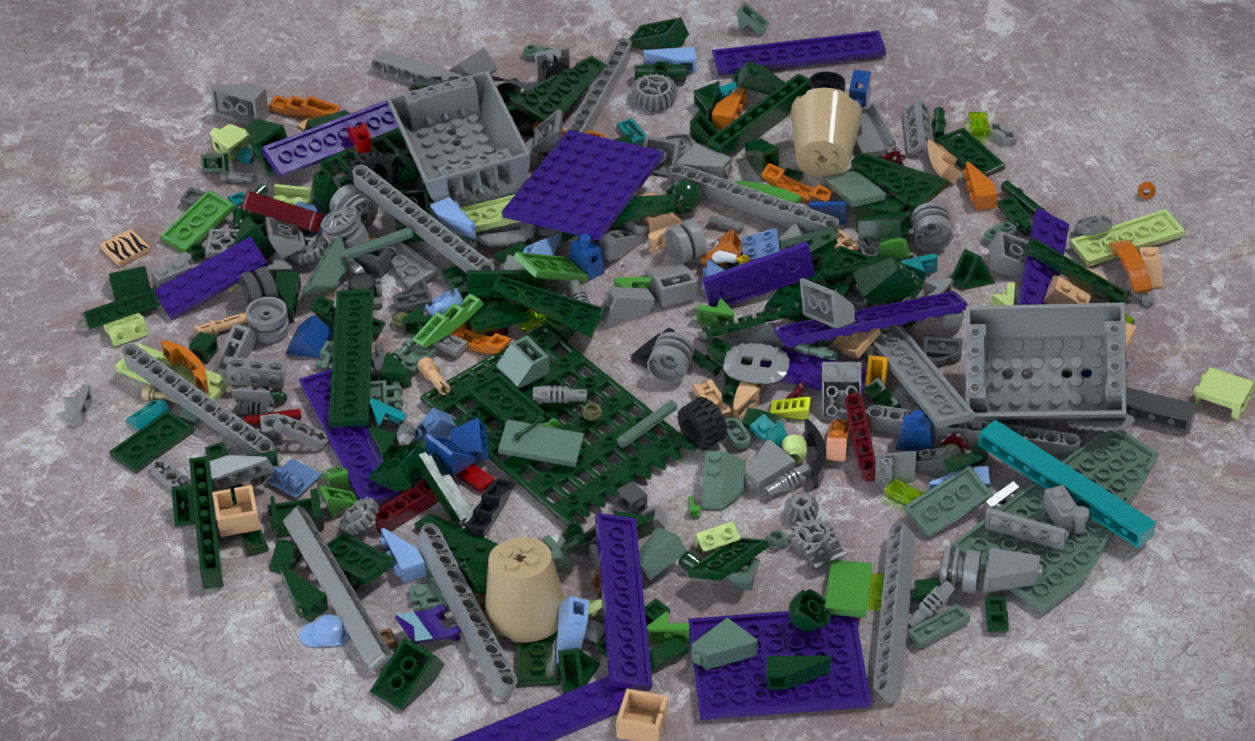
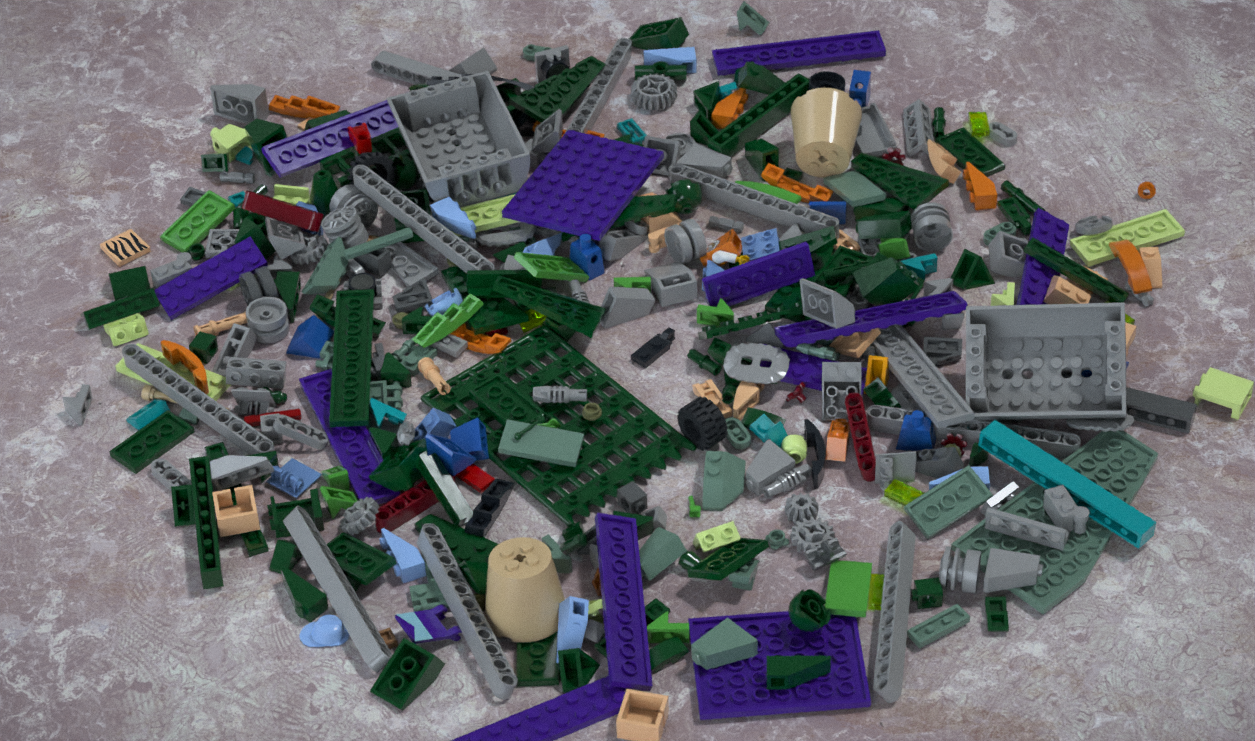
sand green slope [496,336,550,389] -> none
sand green axle [617,400,677,448] -> none
light grey wheel [647,332,694,384] -> none
neon yellow slope [770,397,811,420] -> none
light grey hinge [908,581,955,627] -> none
dark green slope [943,452,984,473] -> none

